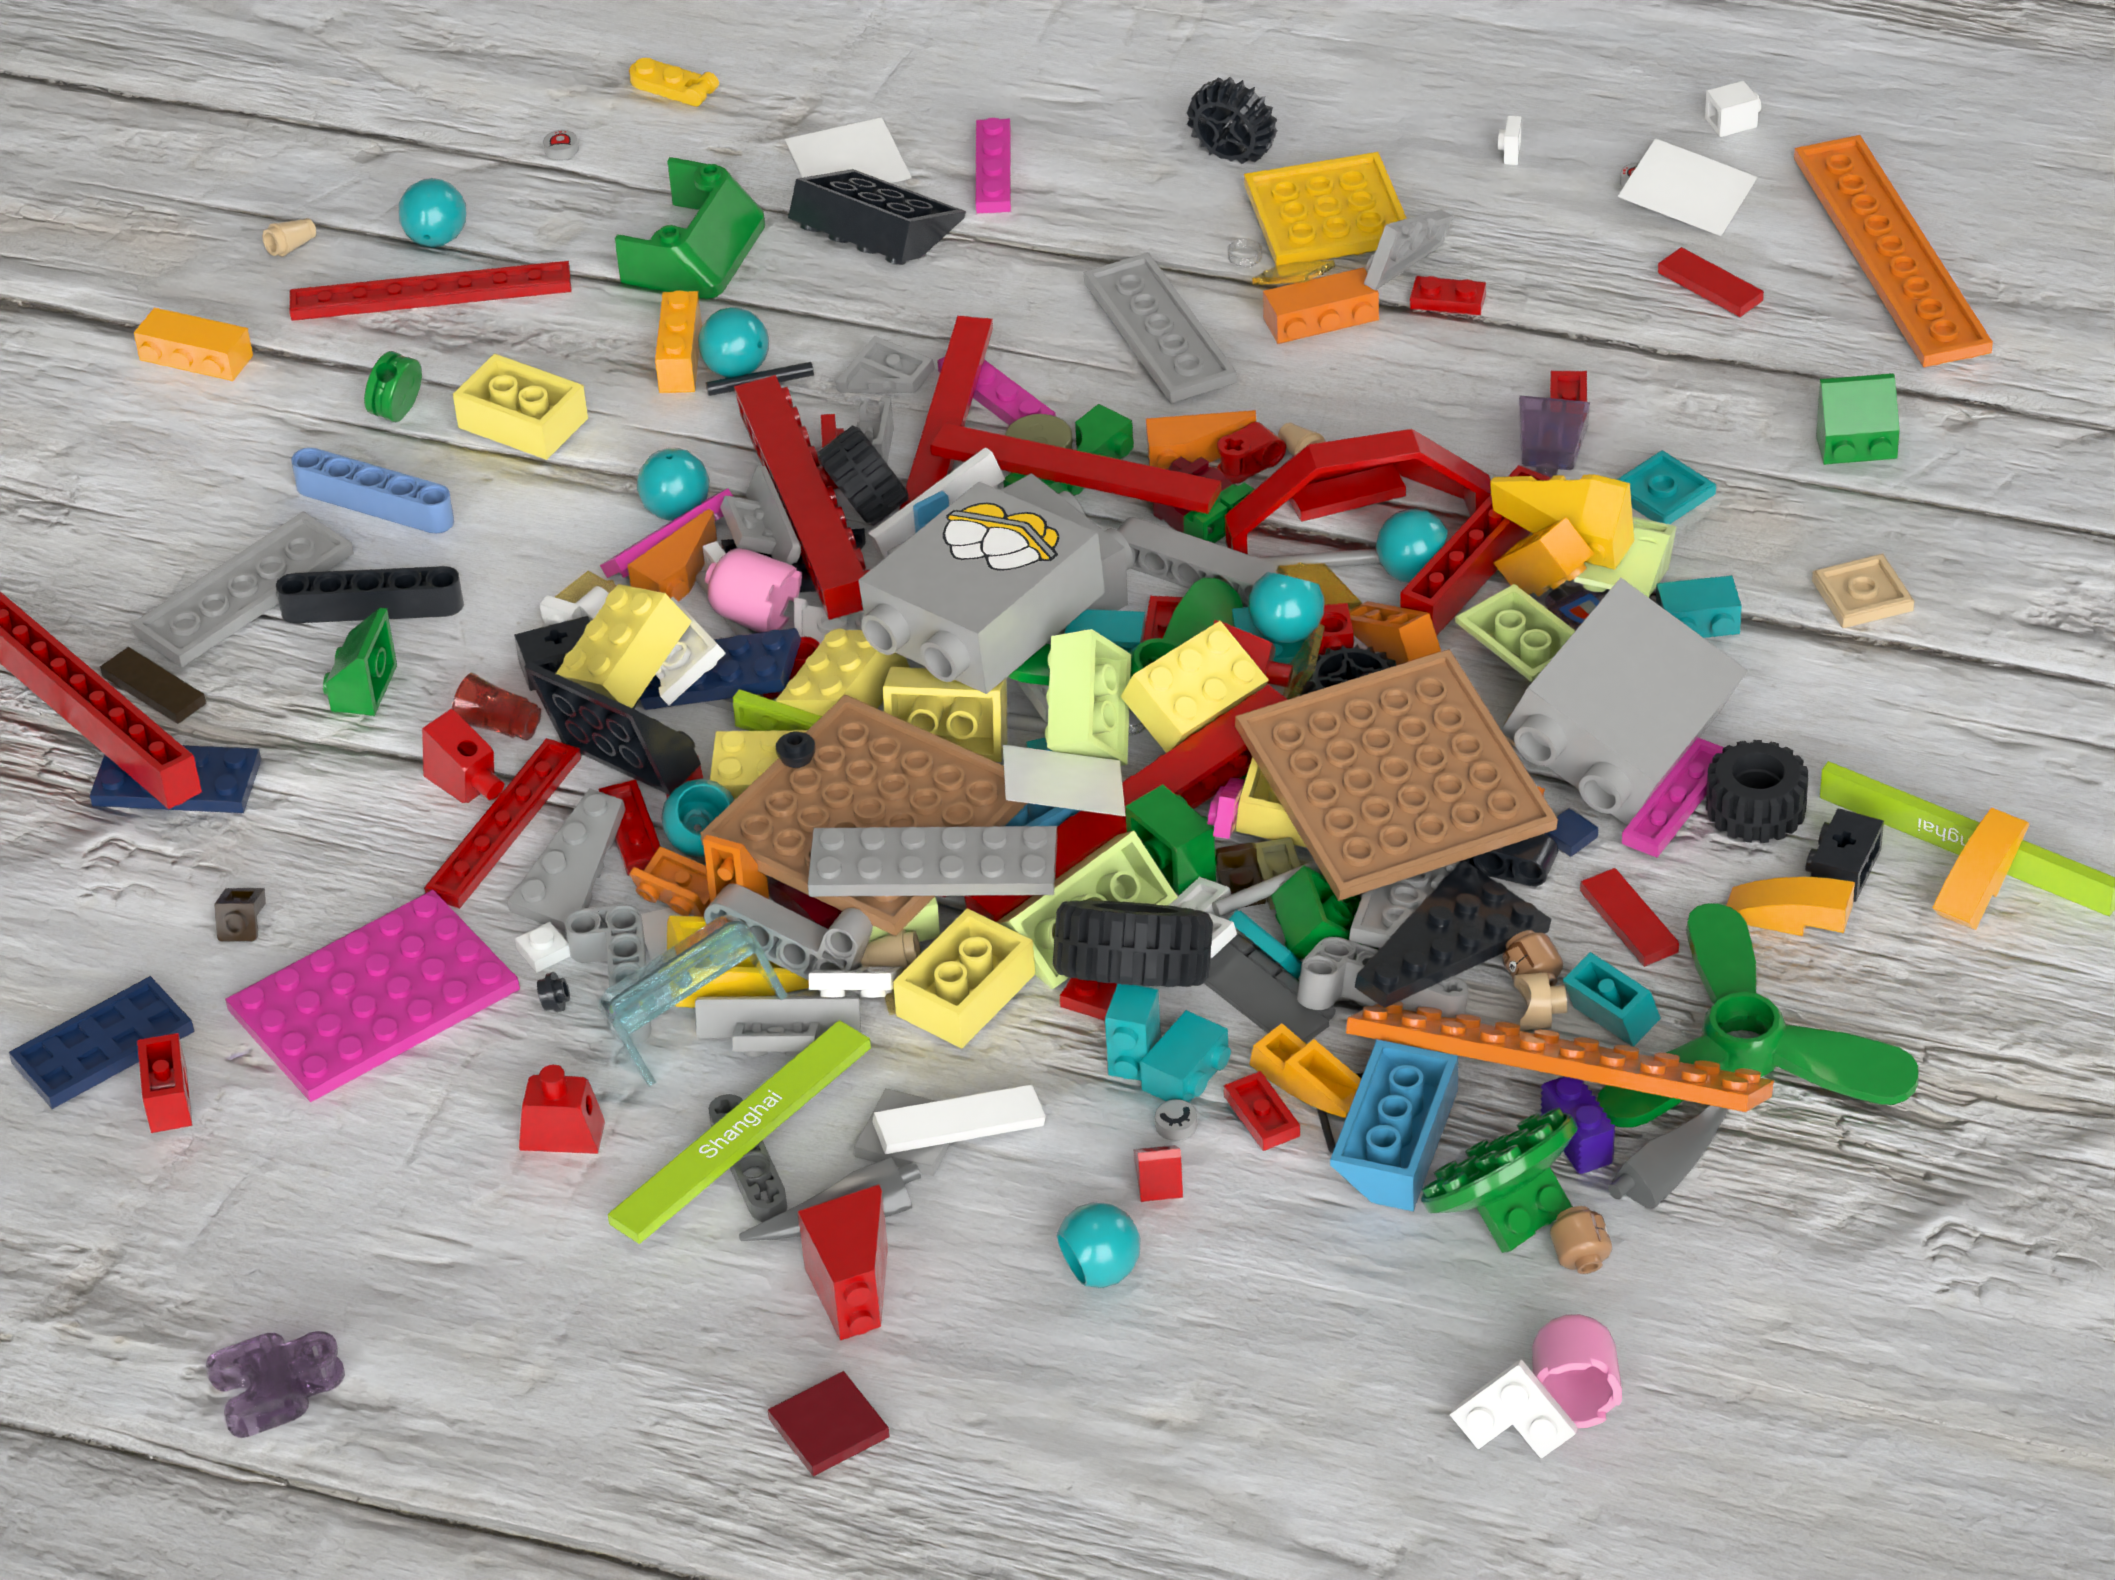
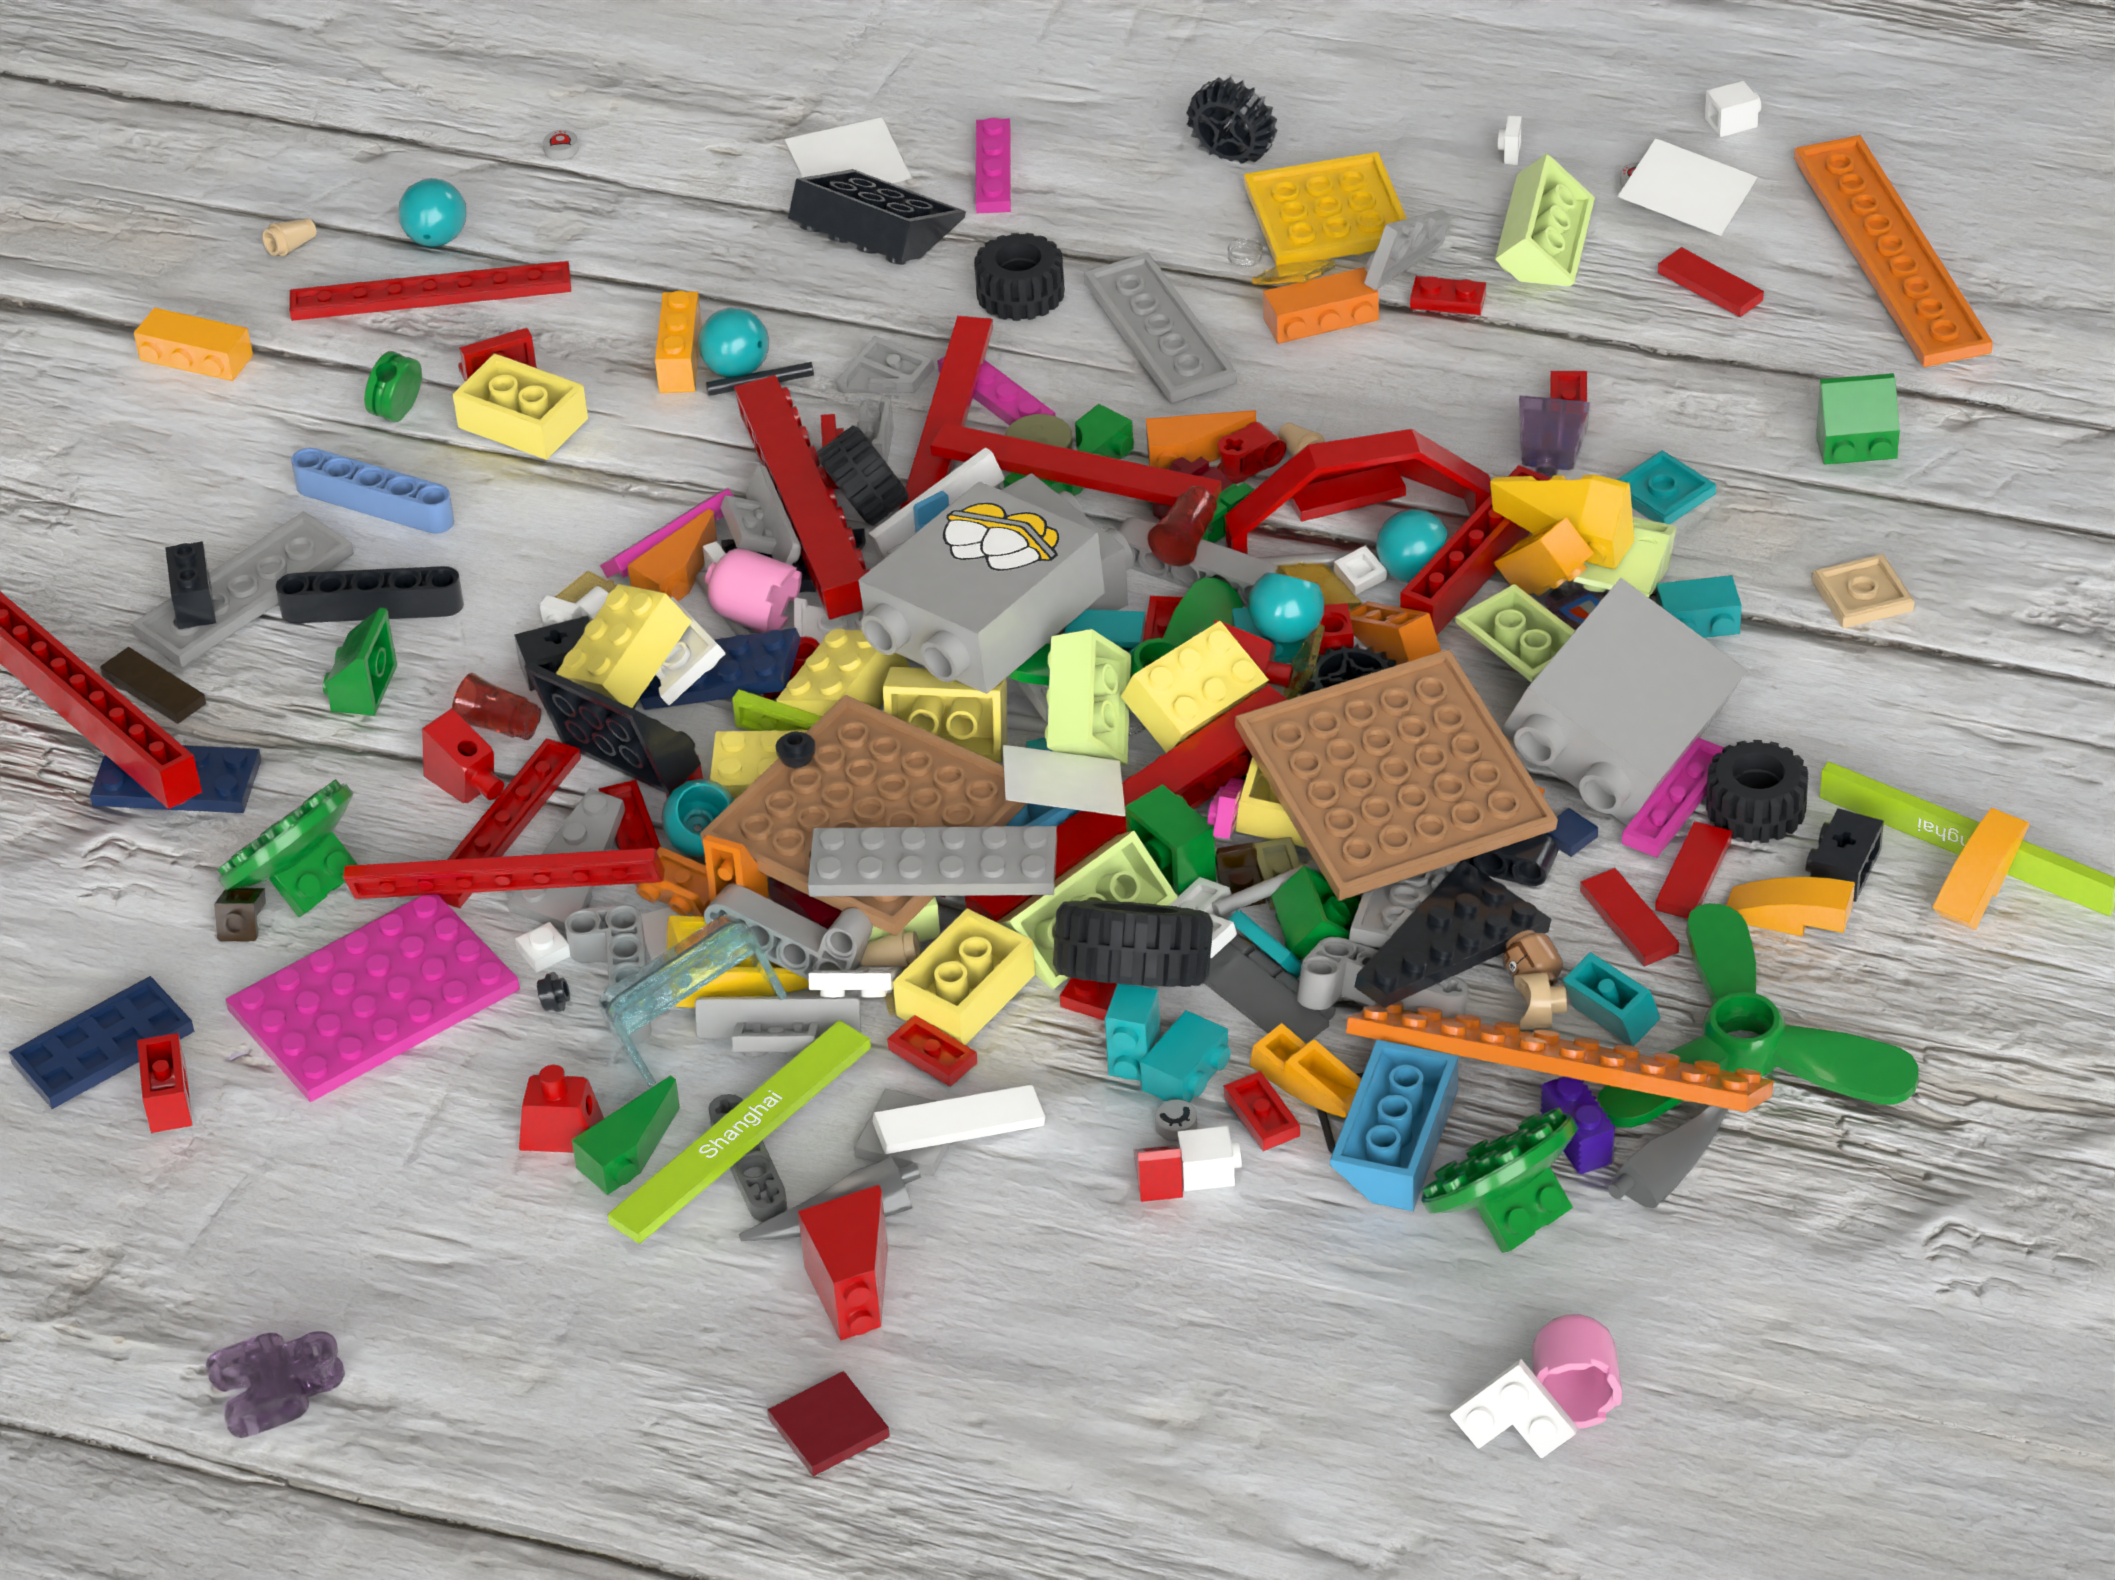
green windscreen [615,157,765,299] -> none
yellow plate [629,58,719,107] -> none
teal helmet [637,448,710,521] -> none
teal helmet [1056,1202,1141,1288] -> none
medium nougat head [1550,1206,1612,1274] -> none
none -> black brick [165,541,216,629]
none -> green bracket [217,779,358,917]
none -> red tile [343,848,665,899]
none -> red bracket [458,327,537,381]
none -> green slope [572,1075,680,1195]
none -> red plate [887,1015,978,1087]
none -> black tyre [974,232,1065,321]
none -> clear red plant [1147,486,1217,567]
none -> white brick [1178,1126,1242,1191]
none -> white plate [1334,545,1387,596]
none -> yellowish green slope [1495,153,1595,286]
none -> red tile [1655,821,1732,919]

